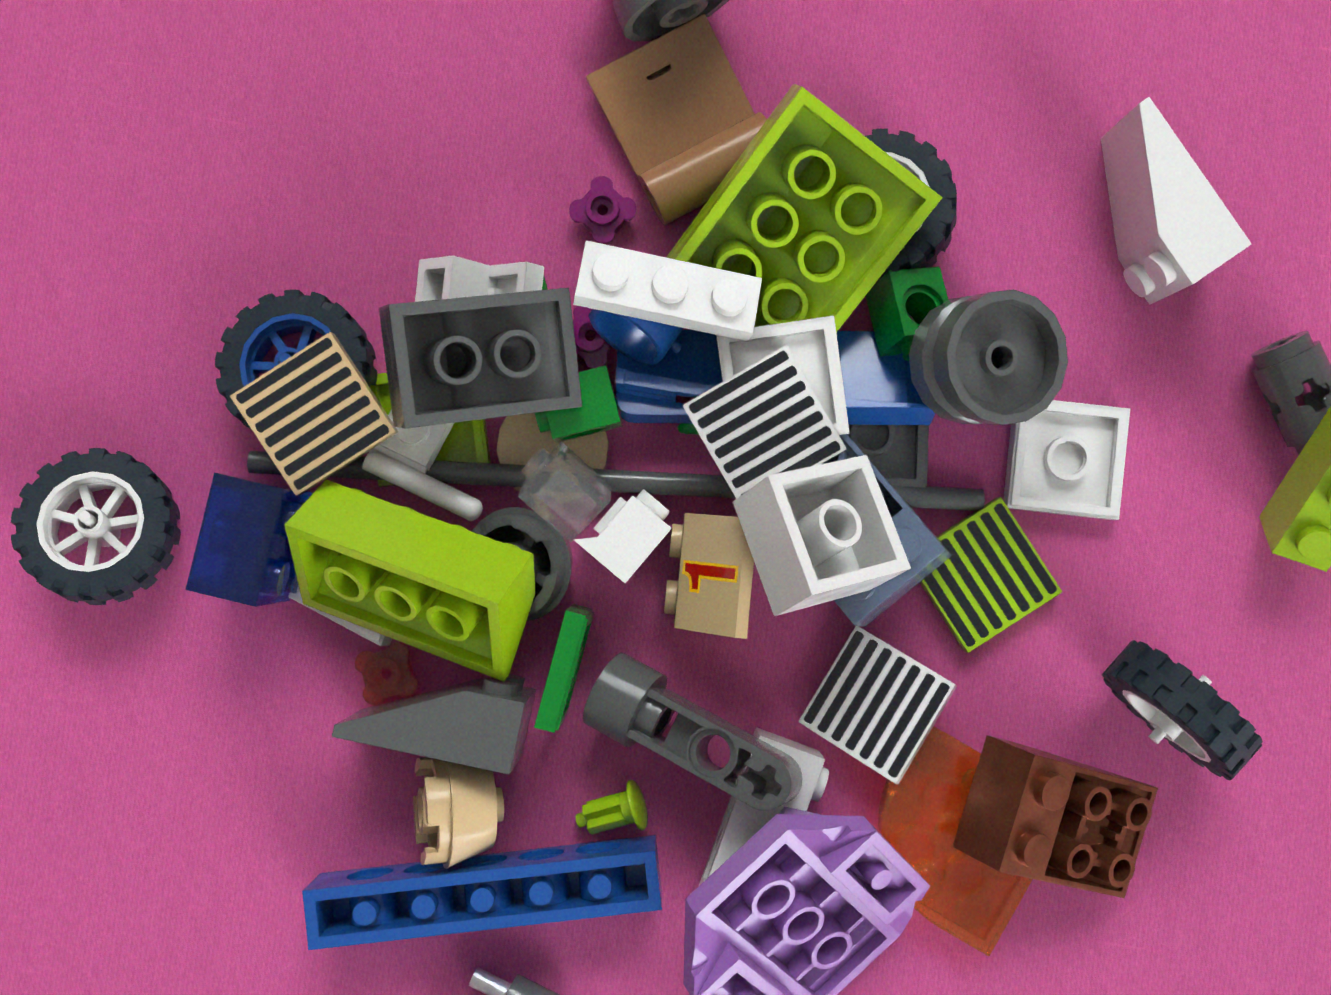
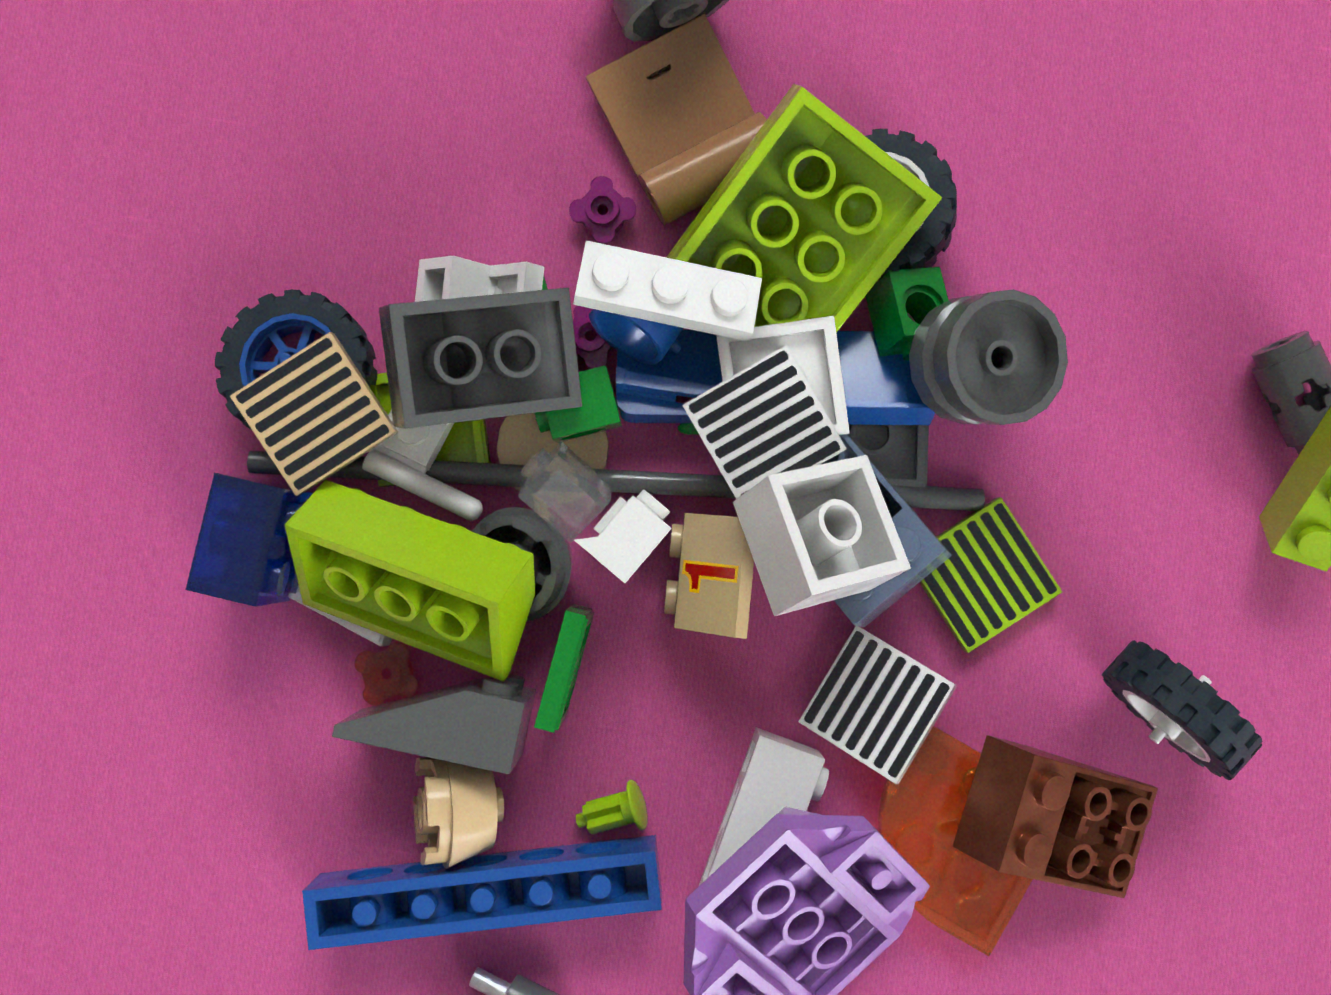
black wheel [11,448,181,605] -> none
dark grey beam [583,653,802,811] -> none
white tile [1003,400,1130,520] -> none
white slope [1101,97,1252,305] -> none

